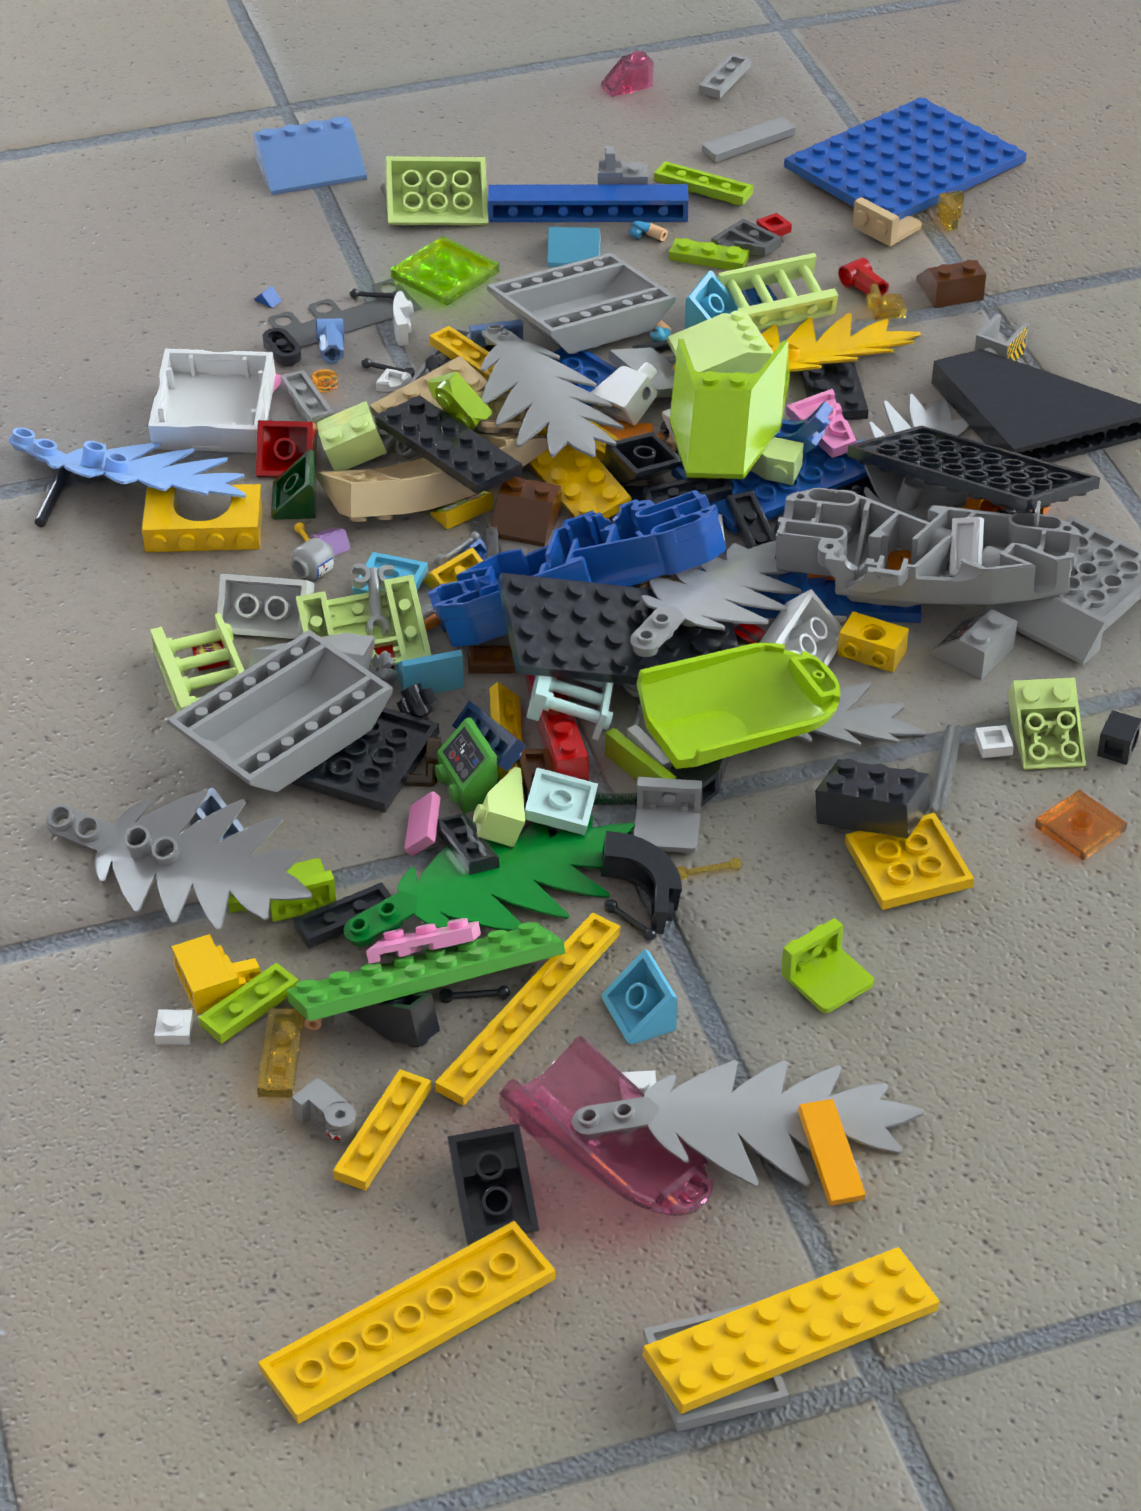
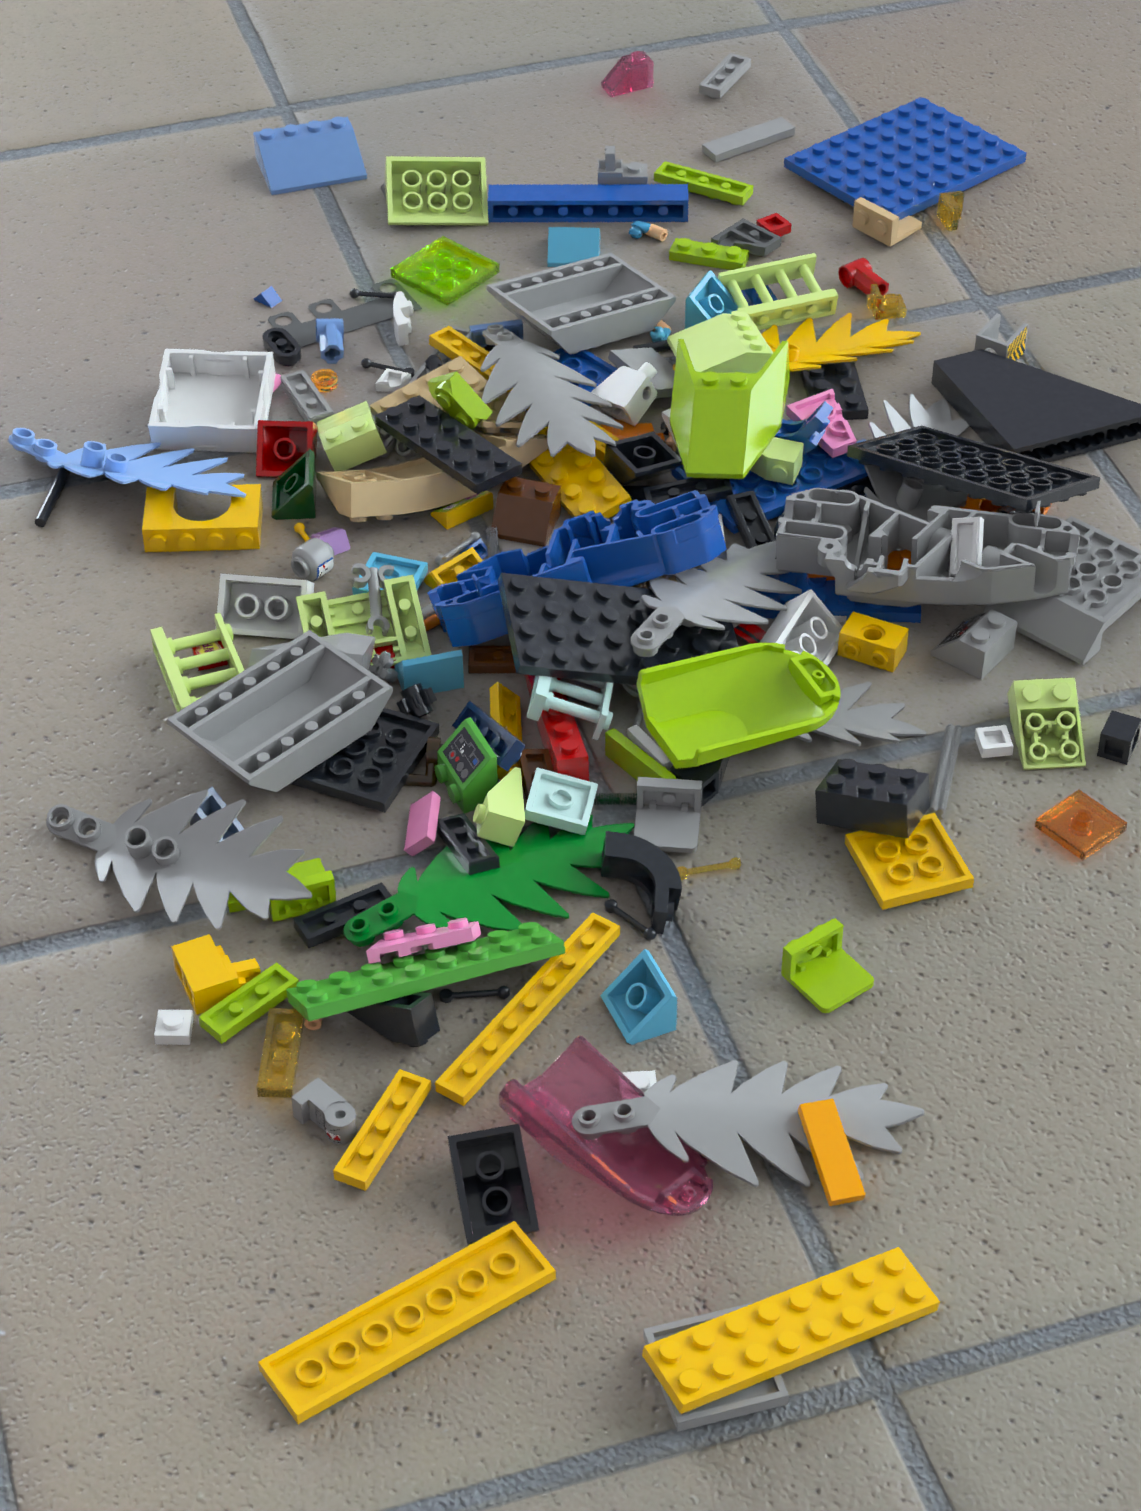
reddish brown slope [916,260,986,308] -> none

